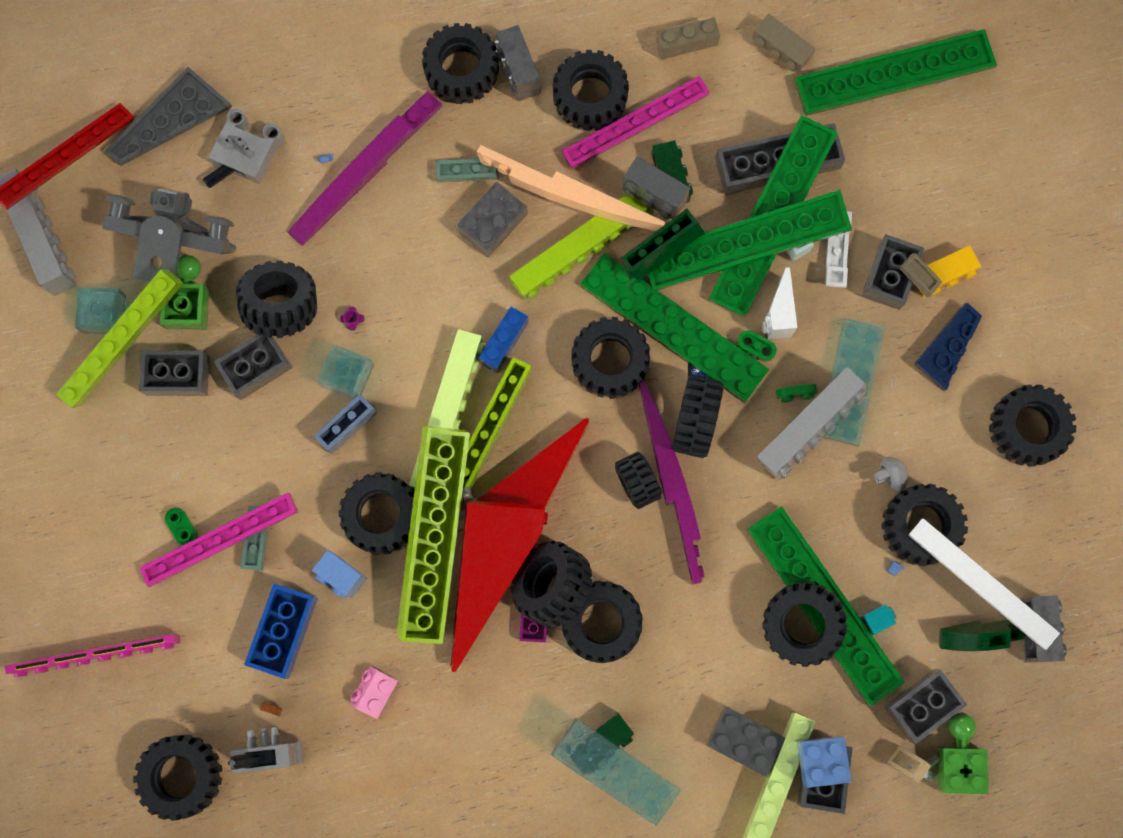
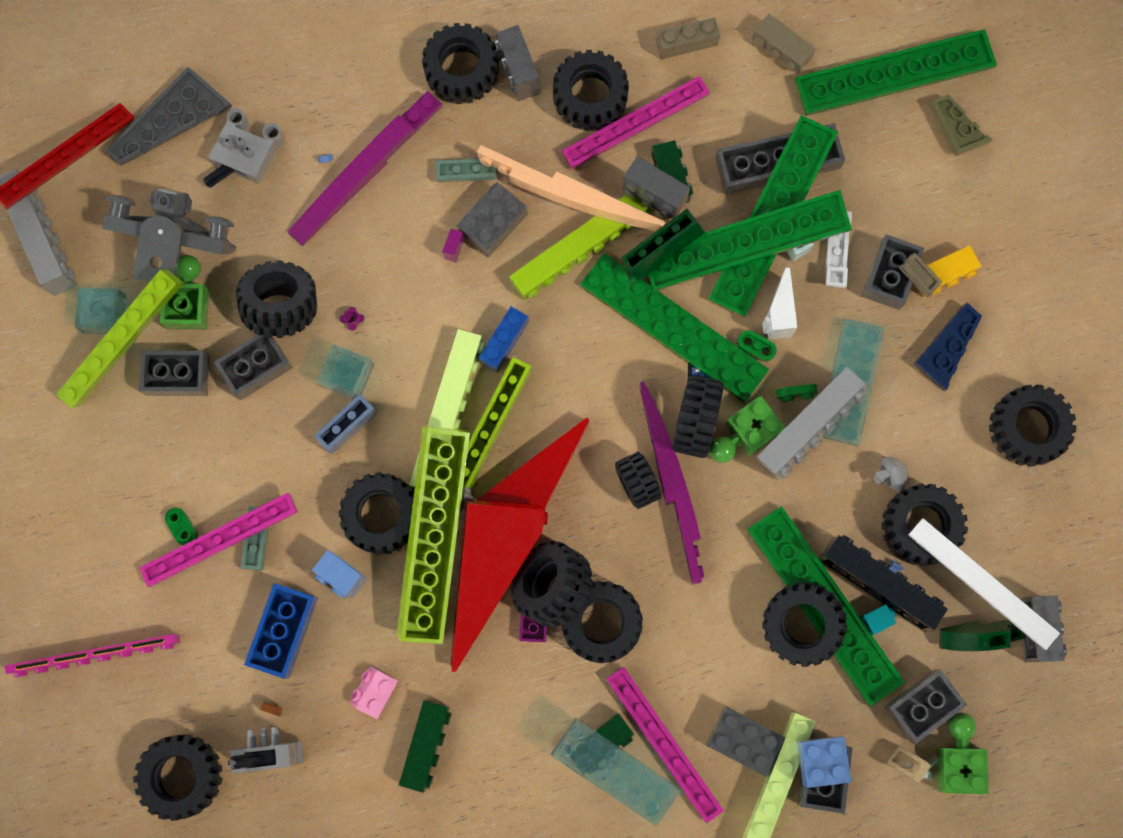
black tyre [572,317,650,399] -> none
none -> dark green brick [398,700,452,793]
none -> magenta piece [442,229,464,263]
none -> dark pink plate [606,667,724,824]
none -> bright green brick [709,396,785,463]
none -> black brick [819,535,948,632]
none -> olive wing [929,95,992,156]

